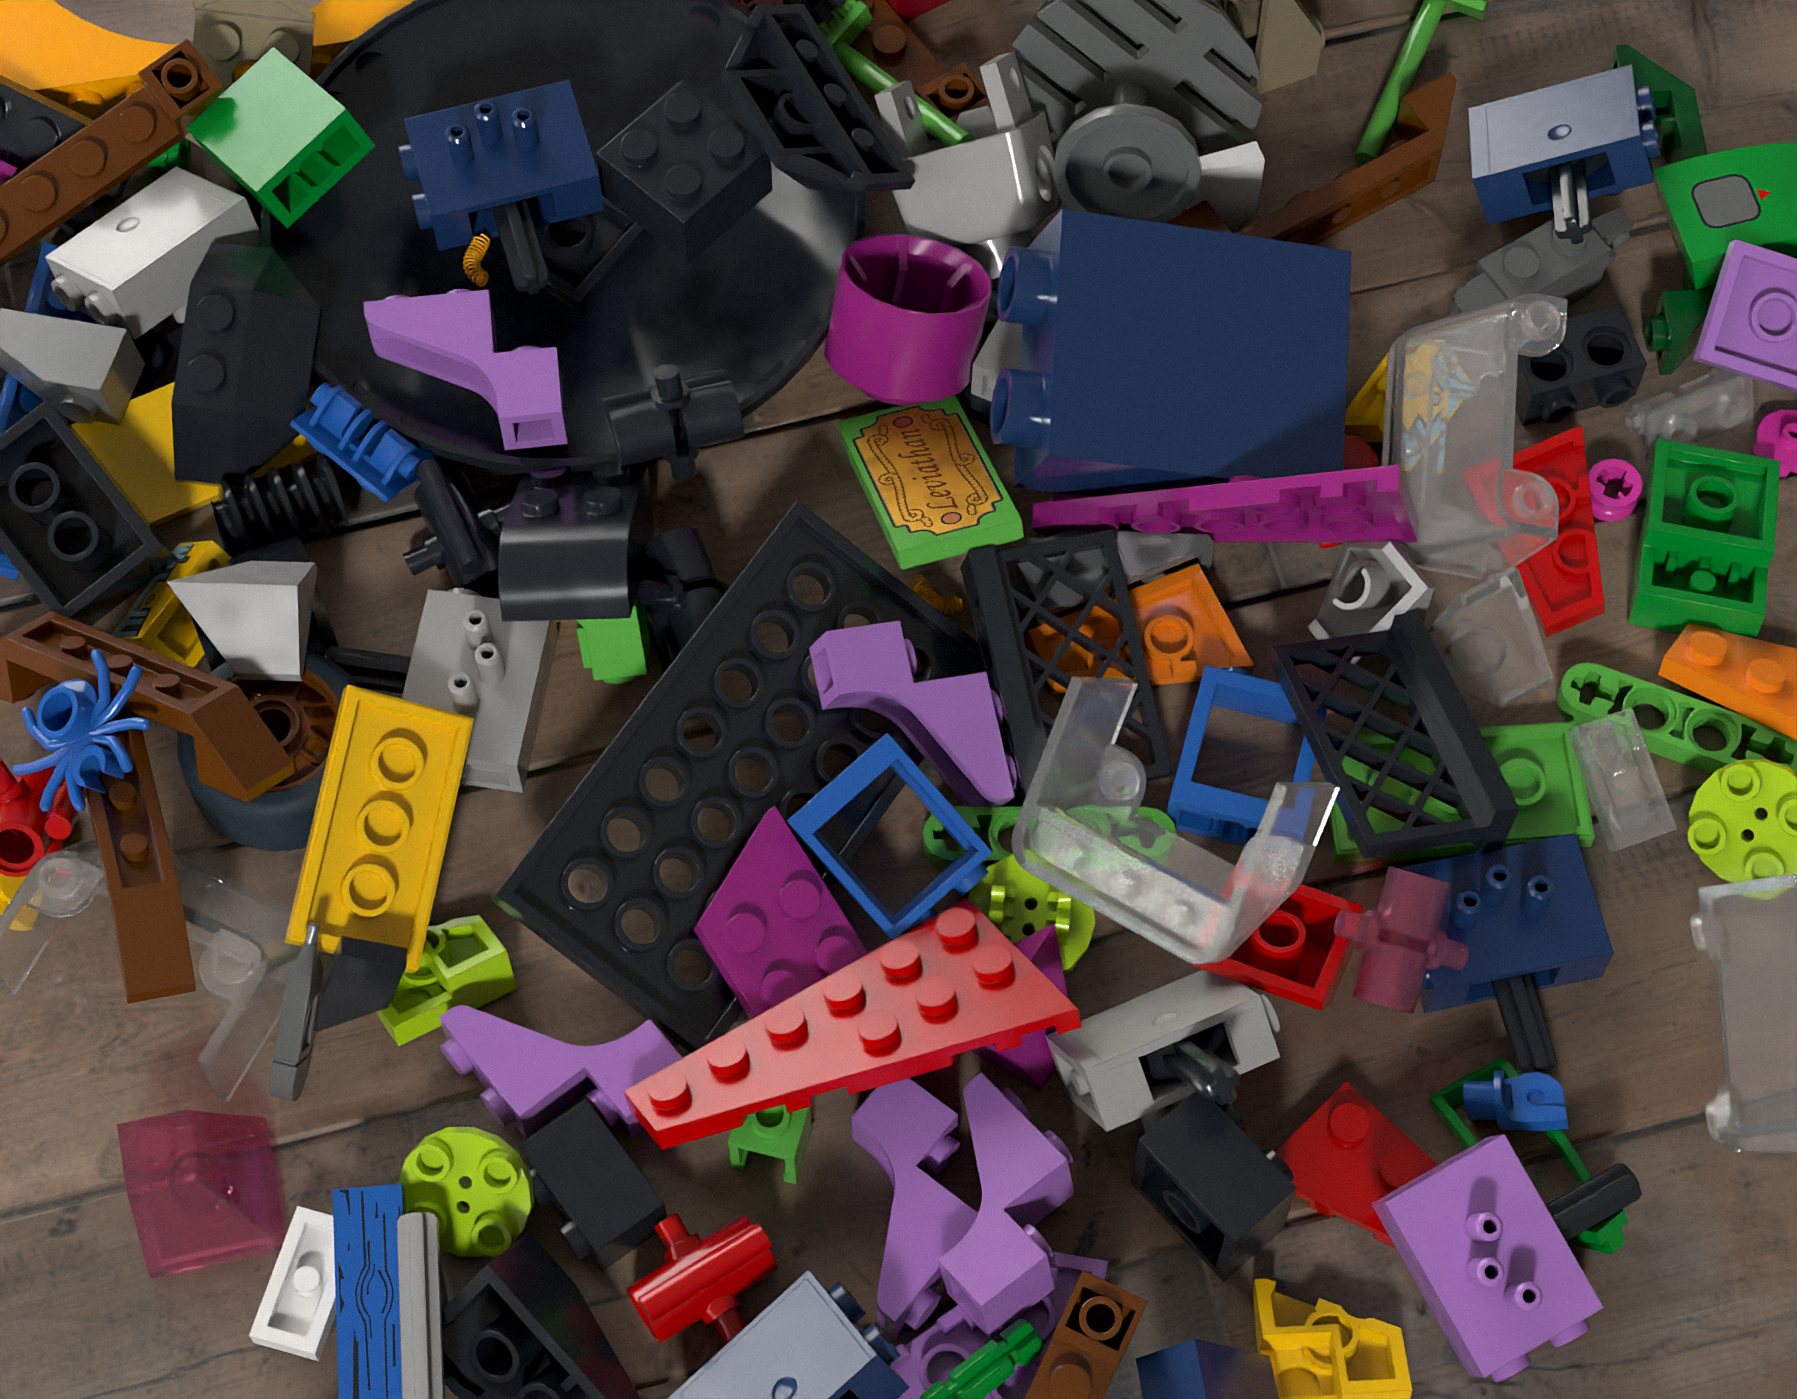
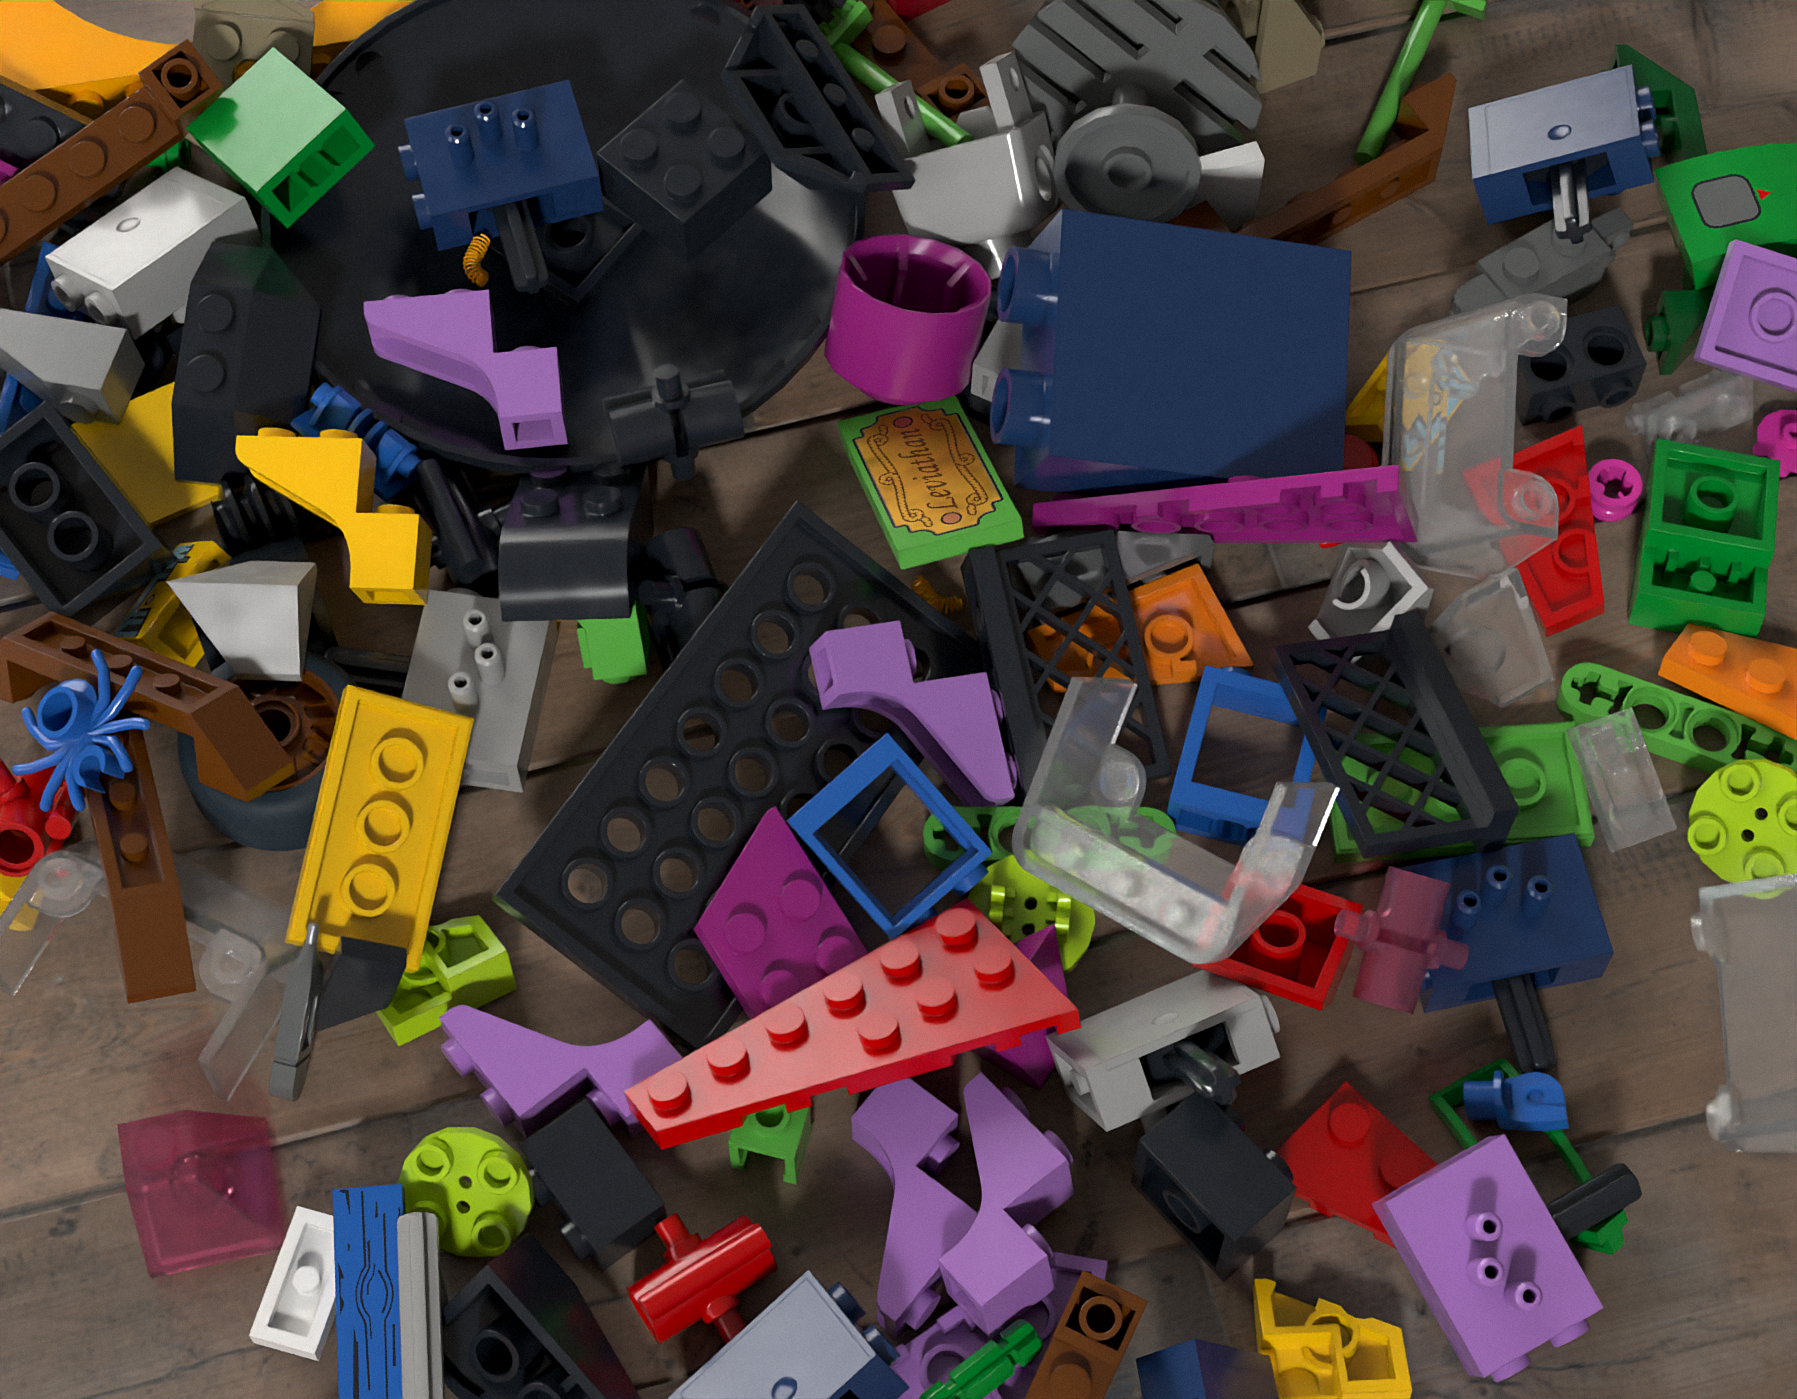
none -> yellow arch [235,428,433,605]

